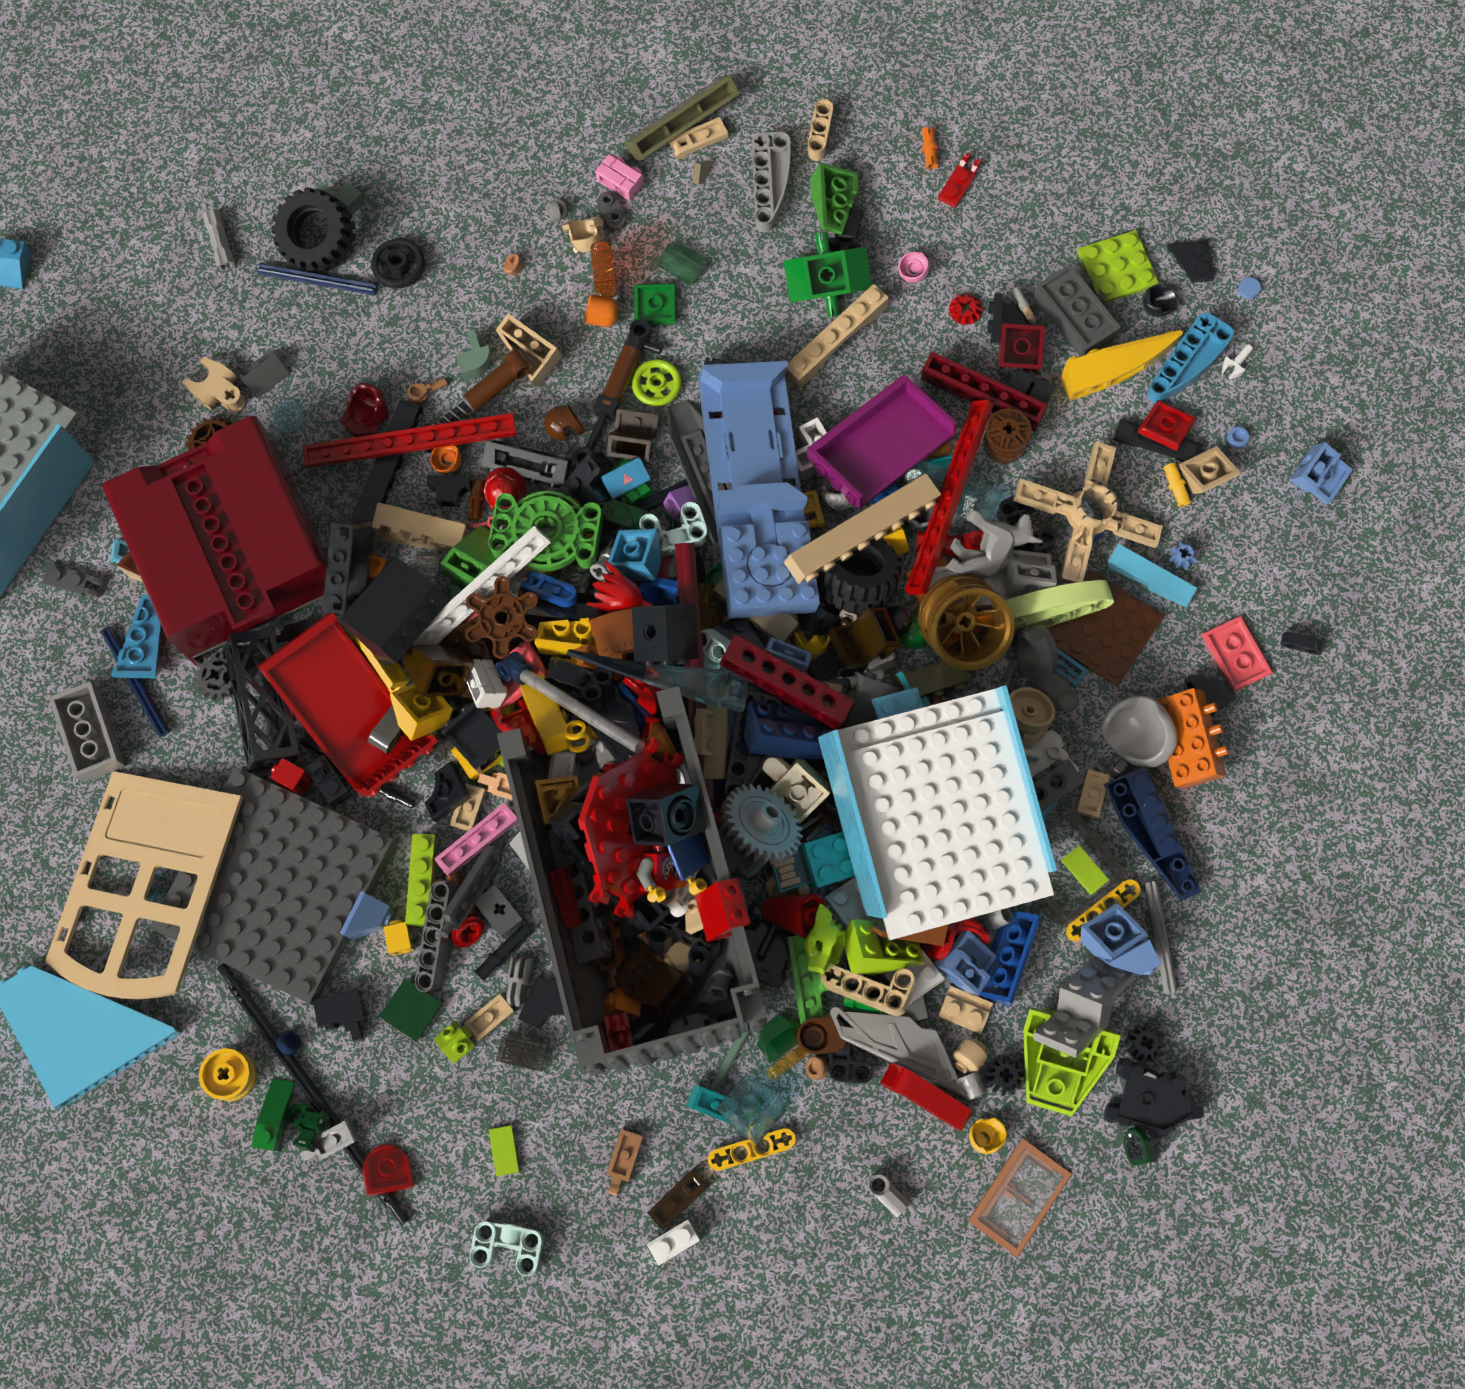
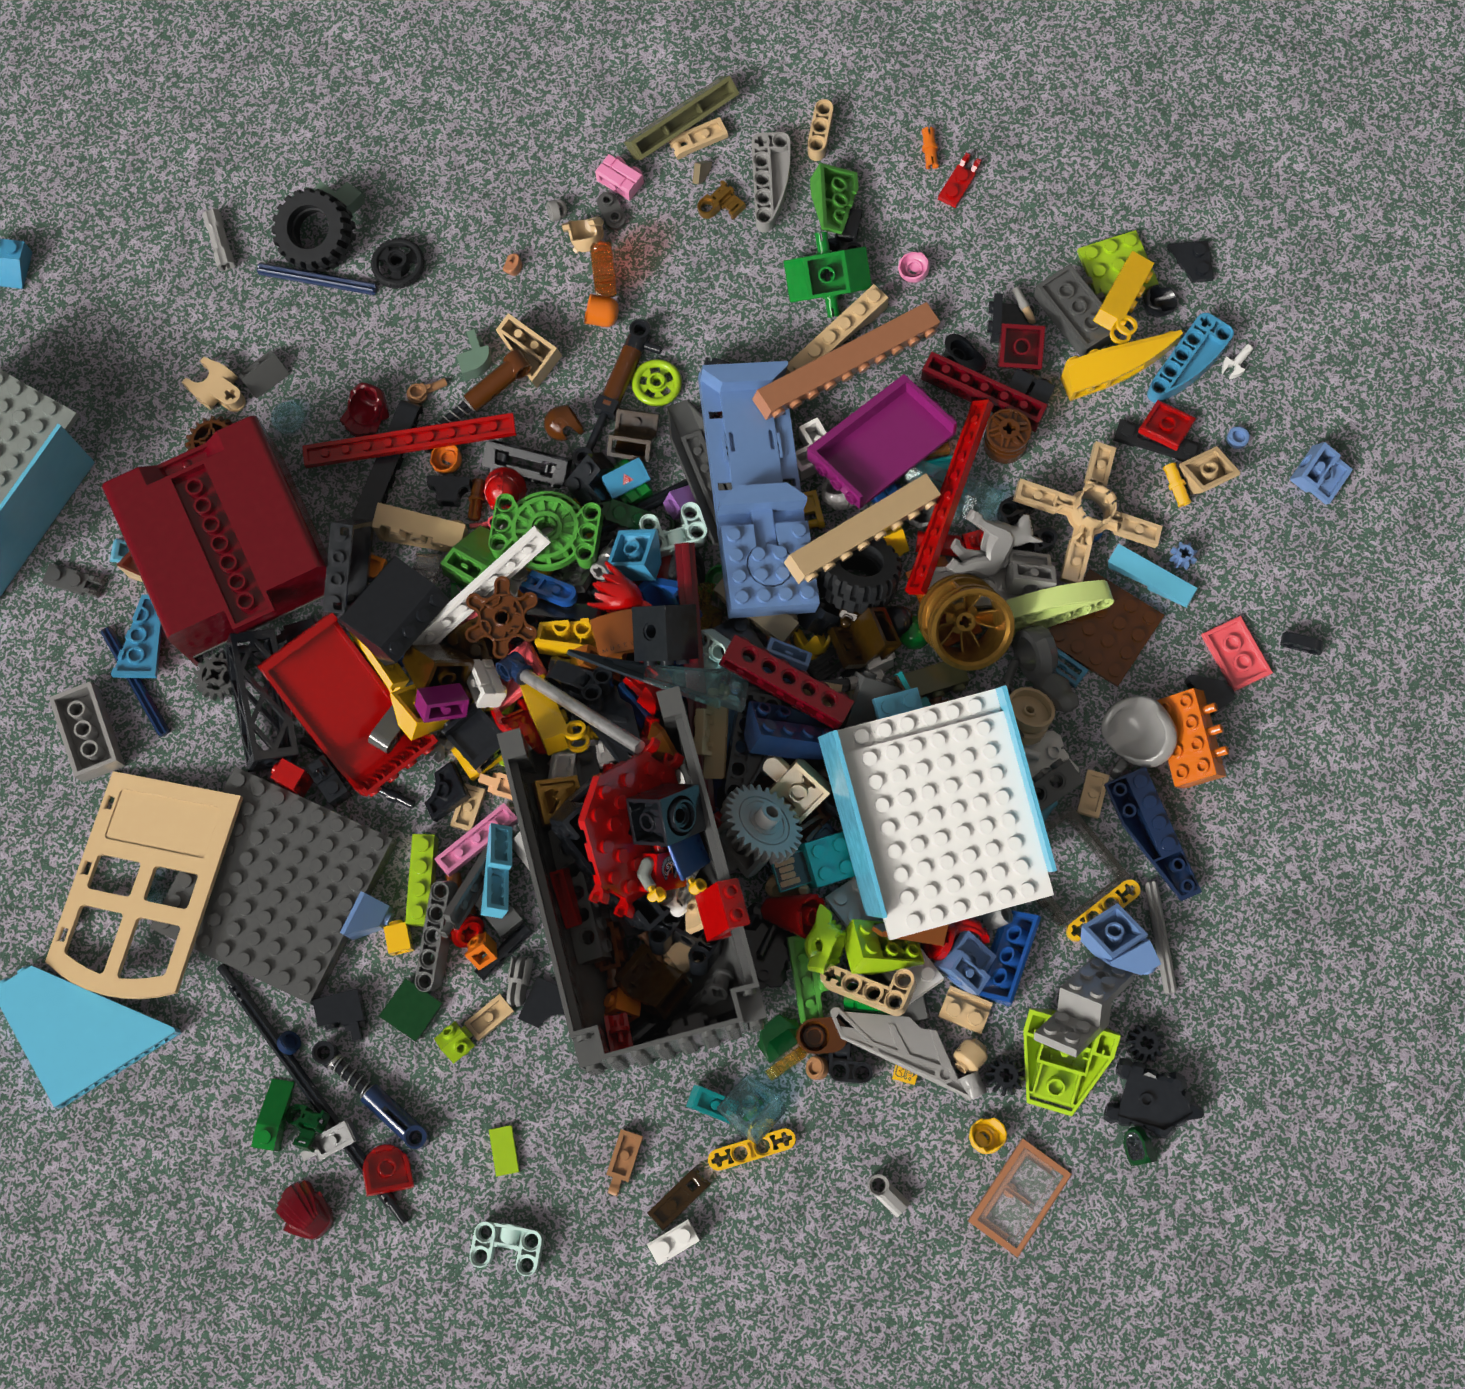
yellow wheel [199,1048,257,1102] -> none
clear smoke brick [496,1031,550,1072] -> none
green plate [634,283,676,325] -> none
clear green panel [659,241,710,287] -> none
sand green bar [709,1031,750,1093] -> none
red beam [880,1063,973,1132] -> none
red gear [949,293,983,325] -> none
lime tile [1061,845,1109,895] -> none
medium blue tile [1238,277,1261,299] -> none
none -> dark red hair [275,1180,333,1240]
none -> piece [312,1041,430,1150]
none -> magenta brick [415,683,469,723]
none -> orange brick [465,931,497,970]
none -> medium azure slope [481,823,513,919]
none -> pearl gold piece [697,180,746,220]
none -> nougat brick [752,302,941,420]
none -> black piece [944,334,987,372]
none -> yellow hinge [1093,251,1154,345]

